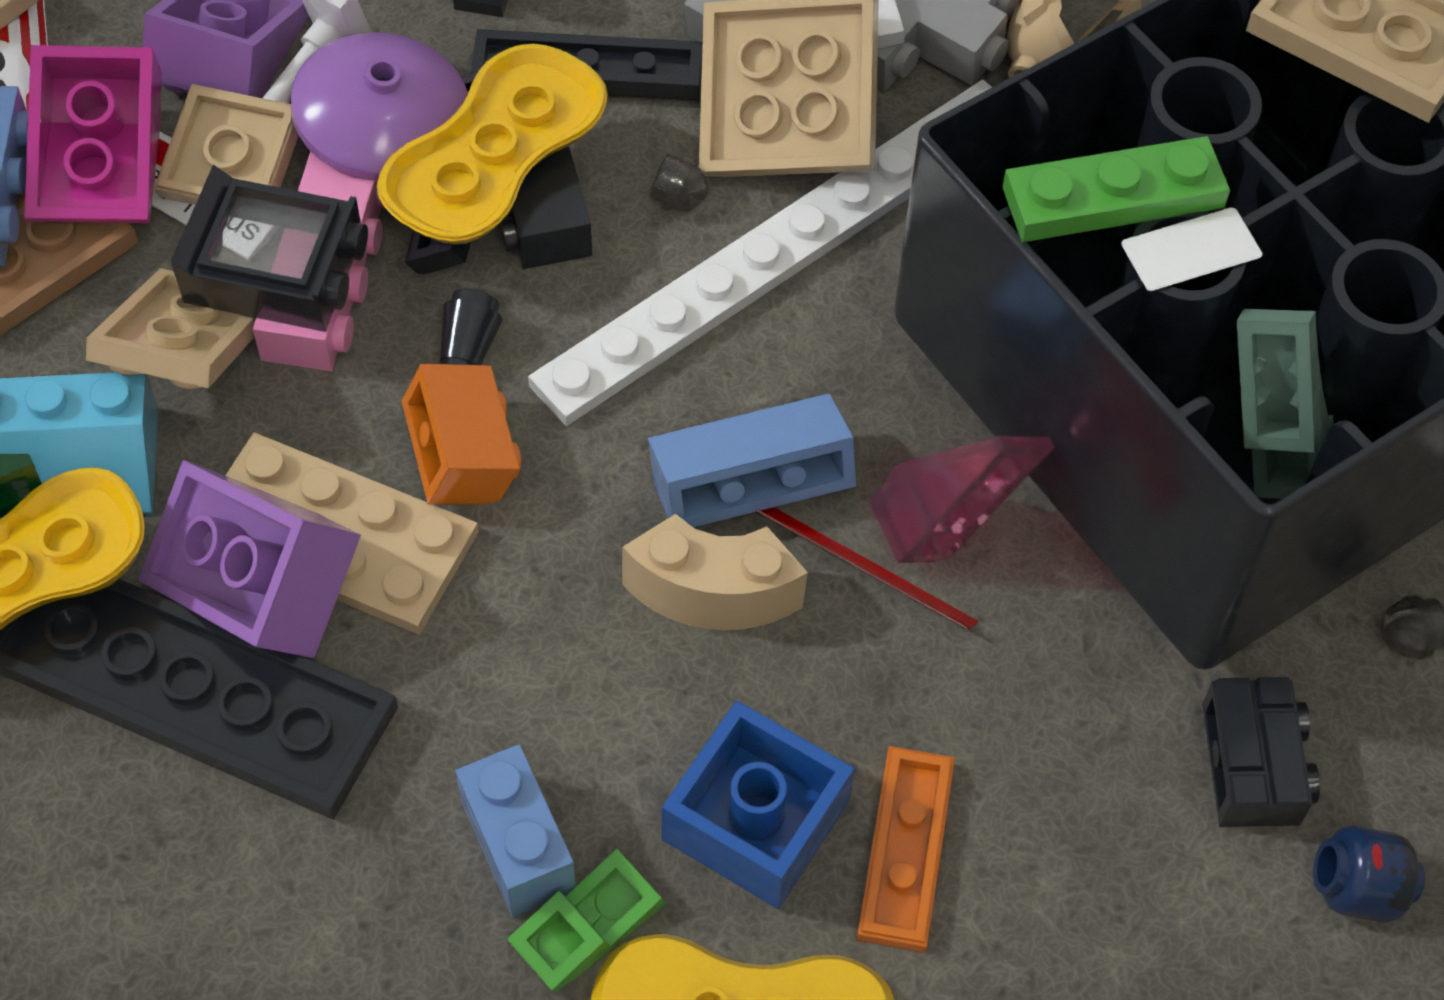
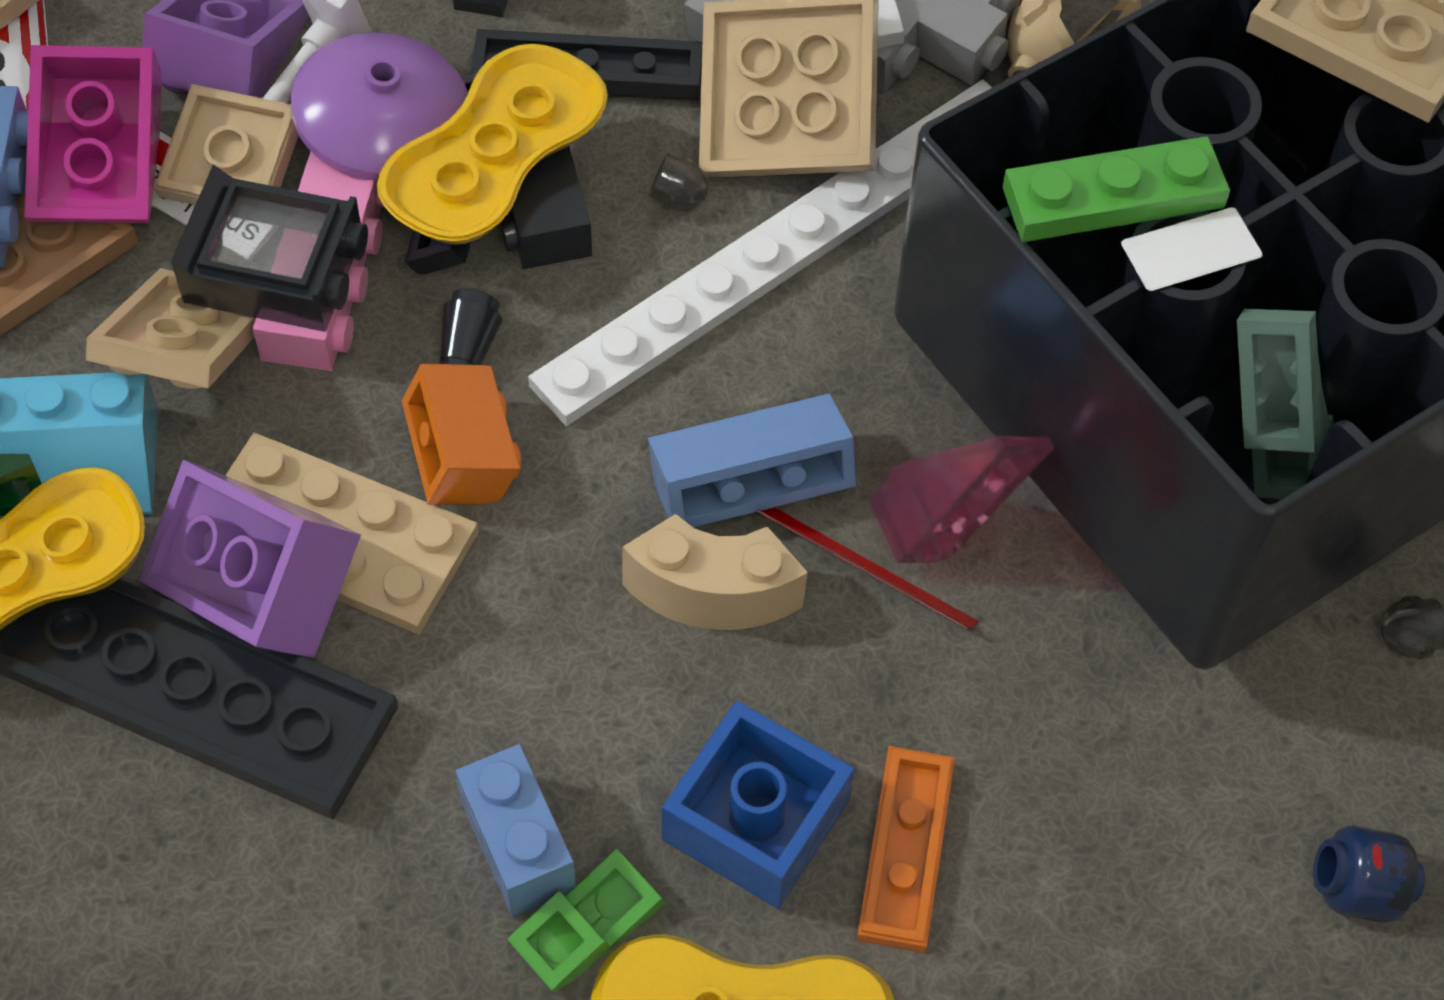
black brick [1202,677,1320,827] -> none

